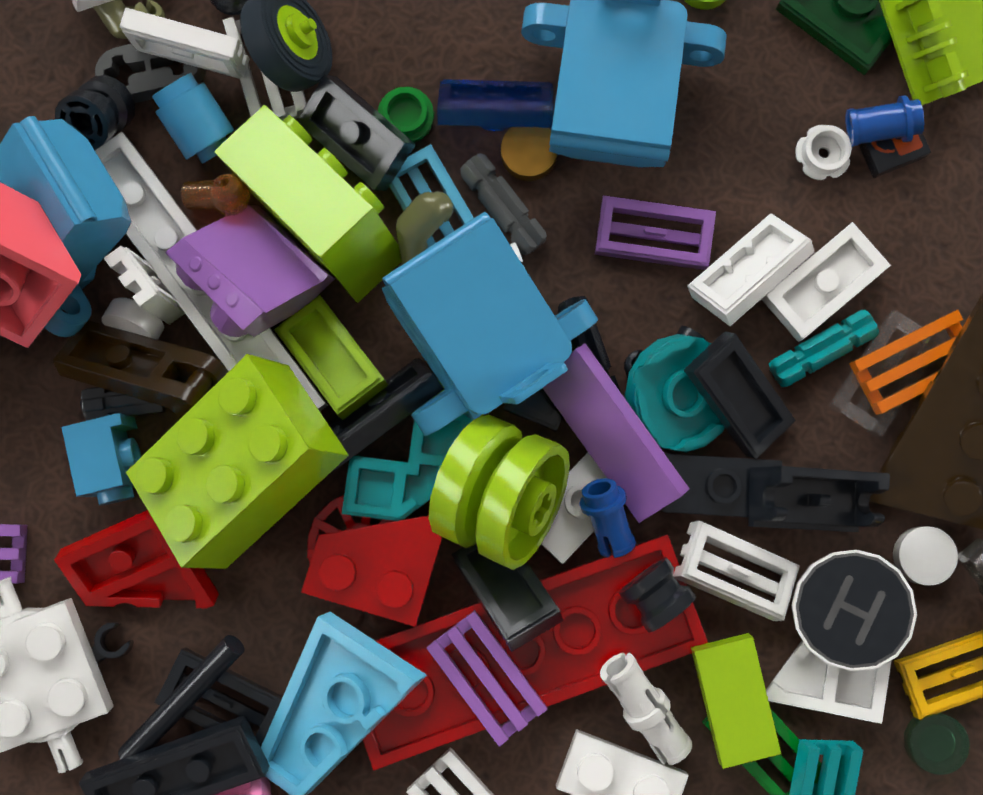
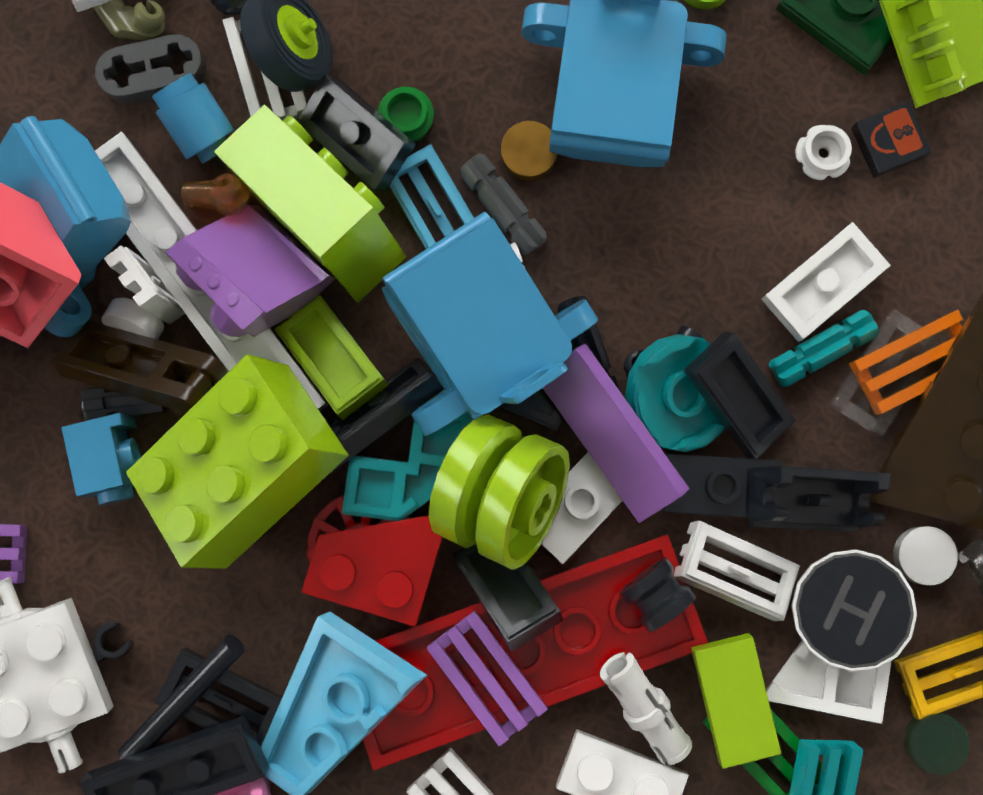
red wing [54,510,219,609] -> none
black wheel [55,75,135,150] -> none
white tile [119,7,250,79] -> none
olive arm [396,191,453,265] -> none
clear blue plate [437,79,553,131] -> none
blue pin [579,478,636,558] -> none
medium lavender tile [594,196,716,270] -> none
white plate [687,213,815,326] -> none
blue pin [845,95,924,147] -> none

